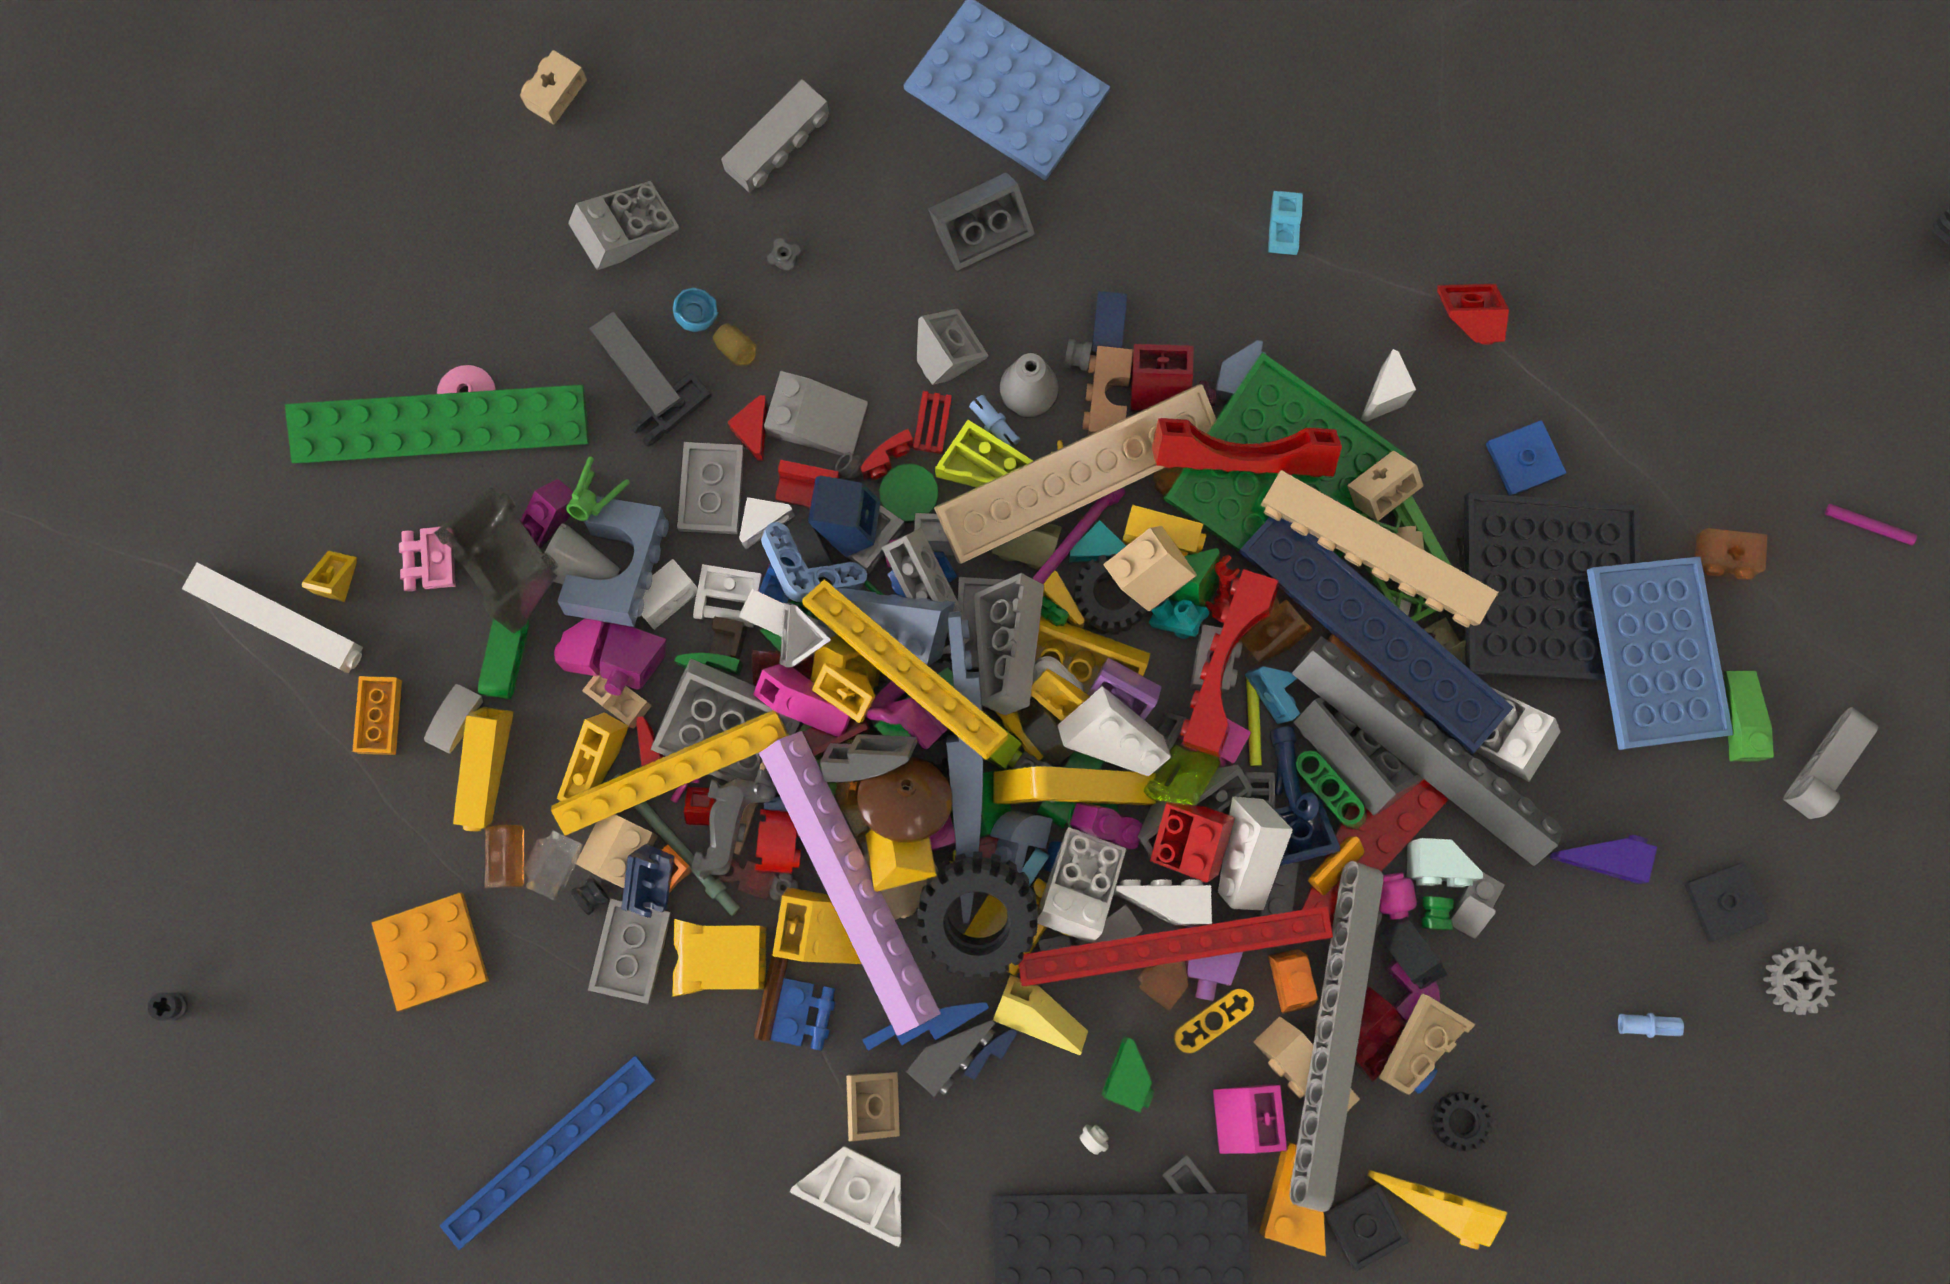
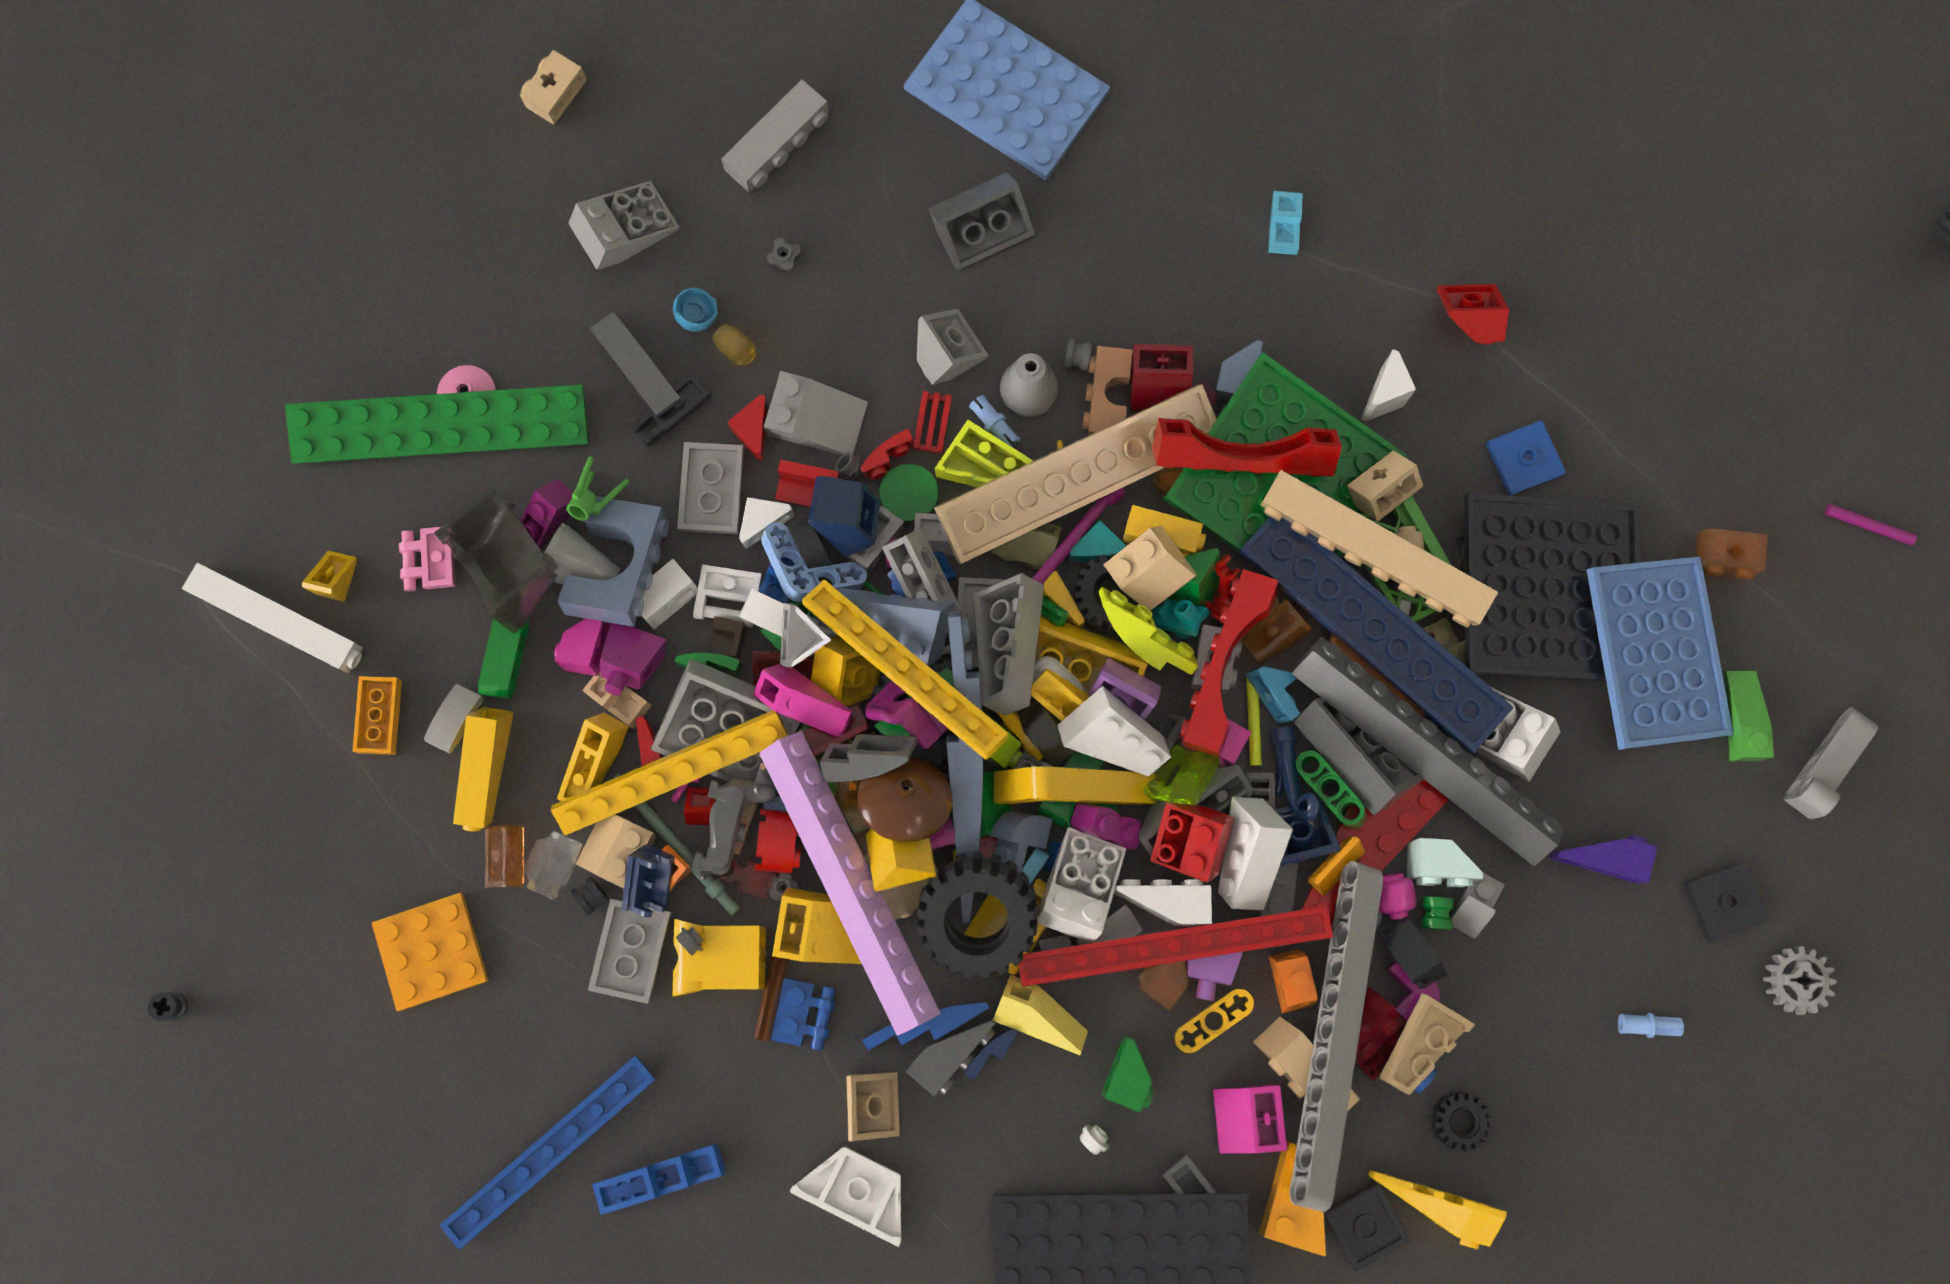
yellow slope [812,663,875,723] -> none
dark blue slope [1092,291,1127,351] -> none
none -> blue slope [592,1143,726,1215]
none -> dark grey plate [676,927,704,956]
none -> neon yellow slope [1098,587,1198,675]

